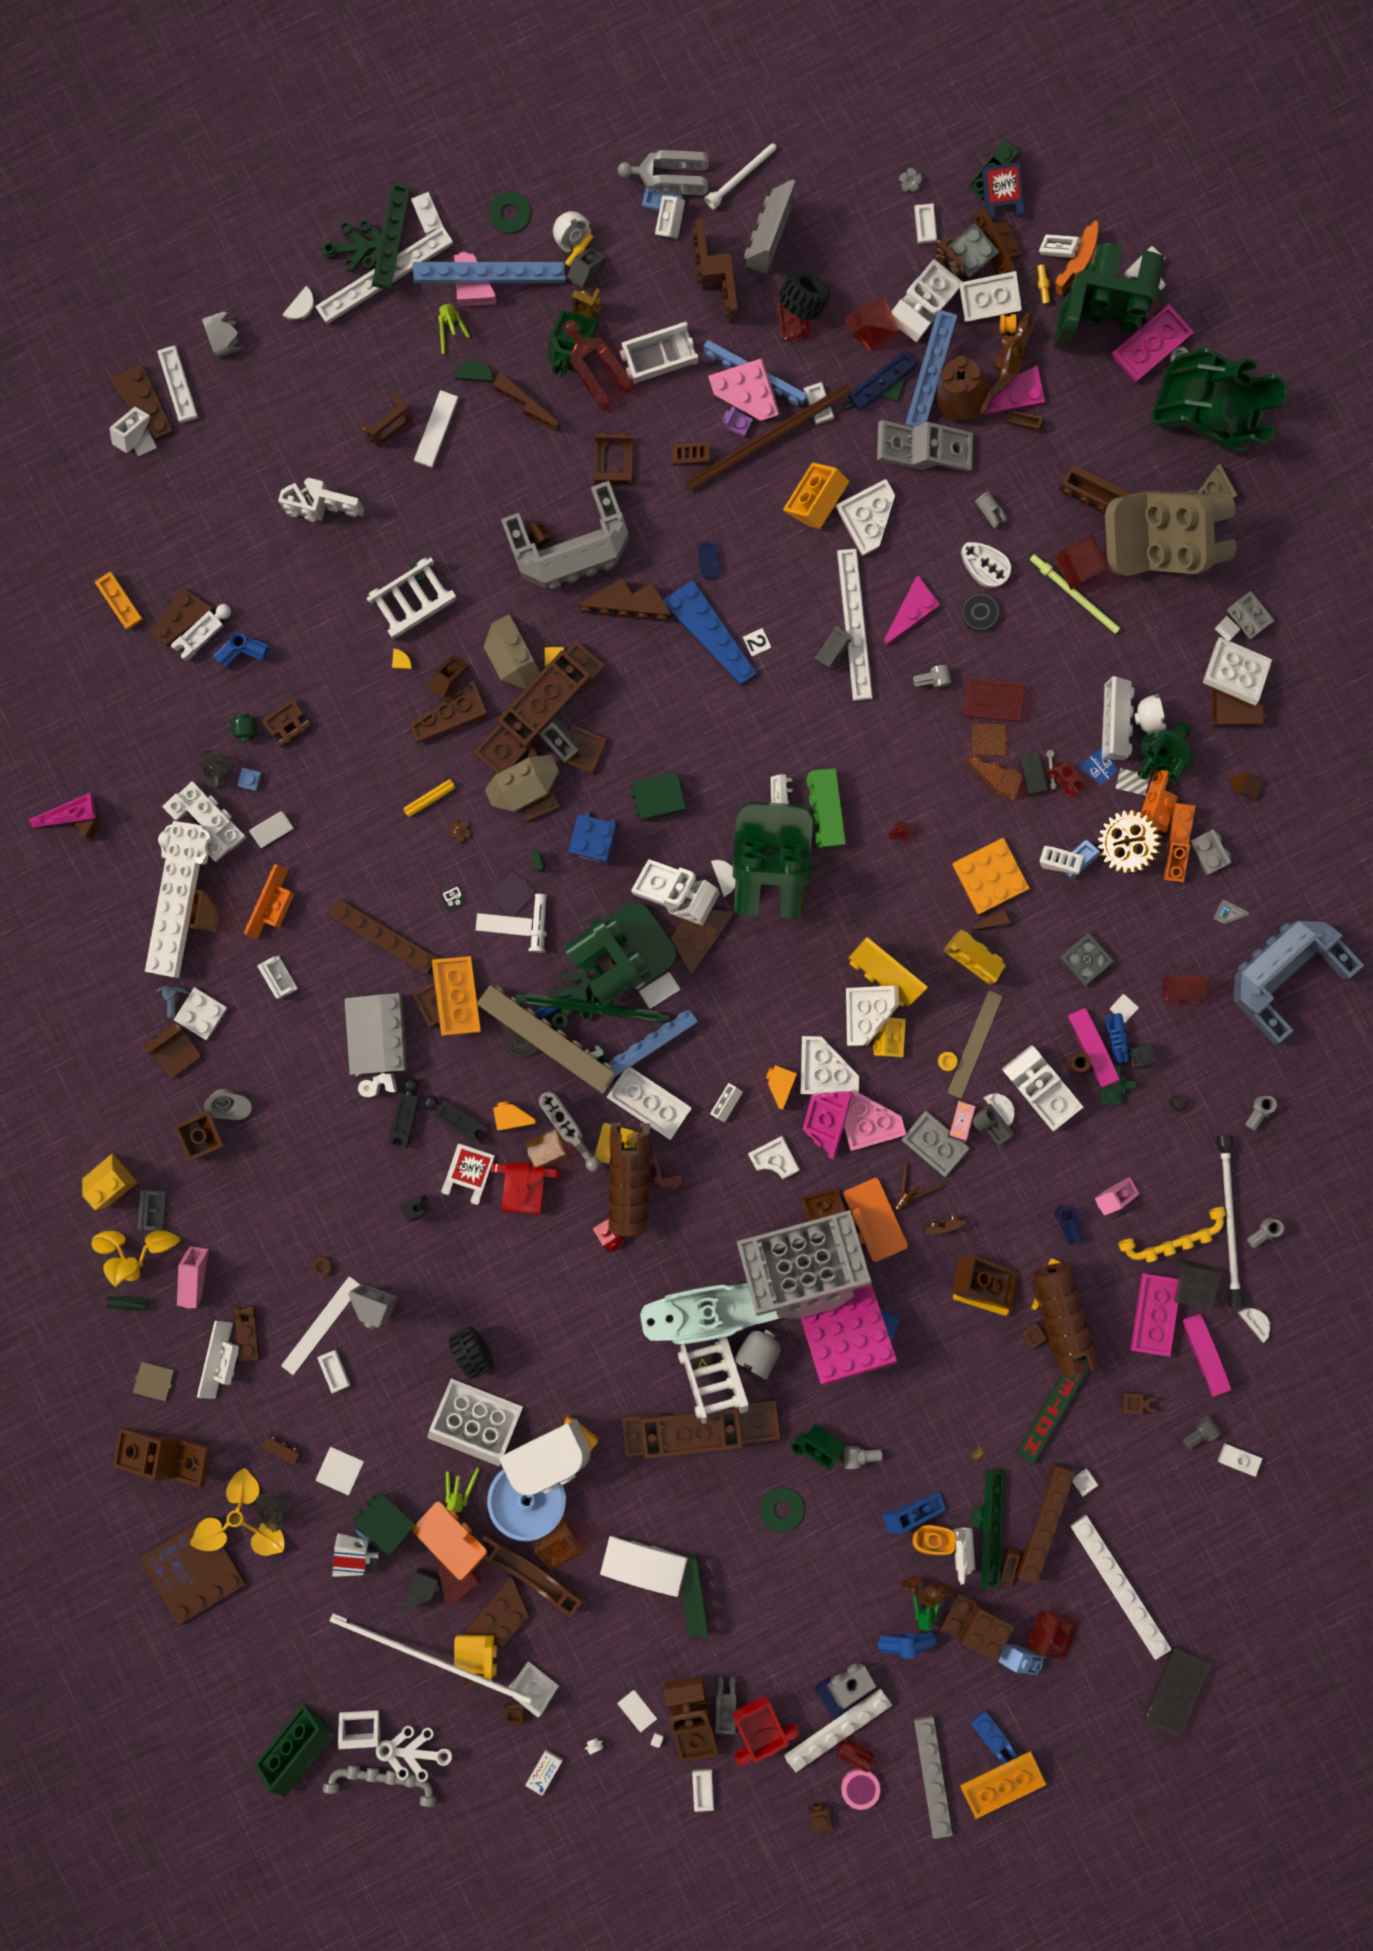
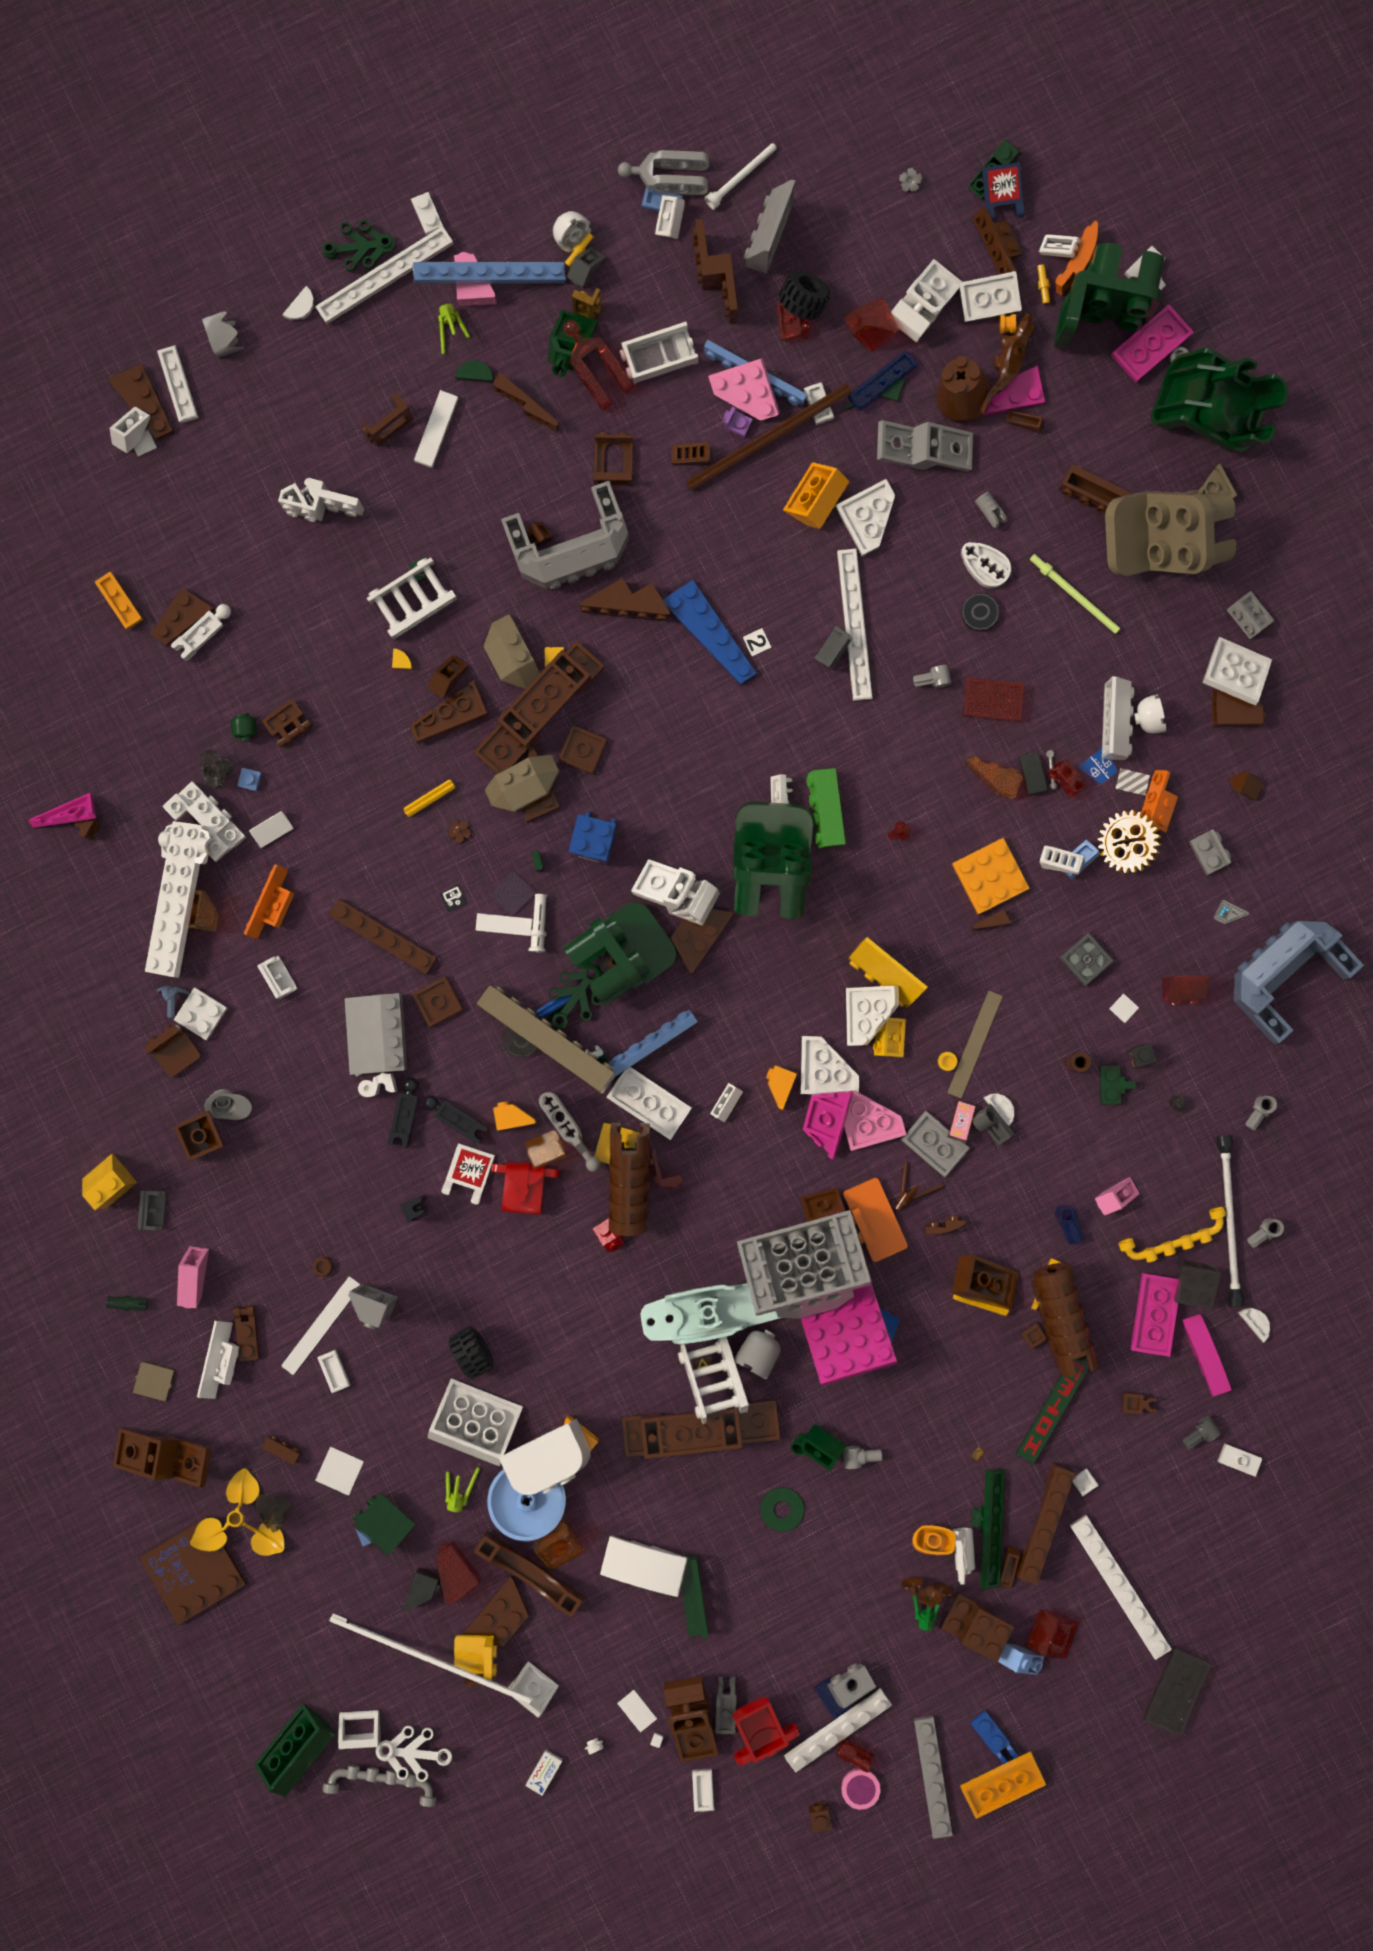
yellow plant [92,1230,181,1287] -> none
blue piece [213,632,270,669] -> none
white torso [332,1534,379,1576] -> none
dark green tile [372,182,410,291] -> none
orange bracket [412,1502,487,1581] -> none
light orange plate [432,956,481,1037] -> none
dark green gear [488,191,531,233] -> none
reddish brown tile [504,1703,524,1725] -> none
dark green piece [516,993,669,1023] -> none
dark grey slope [539,717,579,762] -> none
dark green brick [630,771,686,821] -> none
white sticker [639,972,680,1009] -> none
clear blue tile [698,541,719,580] -> none
white tile [711,860,735,897] -> none
white tile [748,1136,800,1179] -> none
blue piece [878,1631,936,1658] -> none
blue slope [882,1492,946,1534] -> none
dark pink wing [884,576,940,645] -> none
medium blue plate [905,310,957,427] -> none
white tile [914,204,937,245] -> none
reddish brown bracket [935,234,966,279] -> none
yellow wedge [943,930,1006,985] -> none
light grey piece [948,223,999,279] -> none
clear orange piece [970,724,1007,756] -> none
white piece [1002,1045,1083,1131] -> none
clear red slope [1054,534,1109,590] -> none
dark pink slope [1068,1008,1119,1088] -> none
blue hinge [1106,1013,1129,1063] -> none
dark green piece [1137,722,1193,783] -> none
orange slope [1164,803,1195,882] -> none
white tile [1215,616,1240,642] -> none

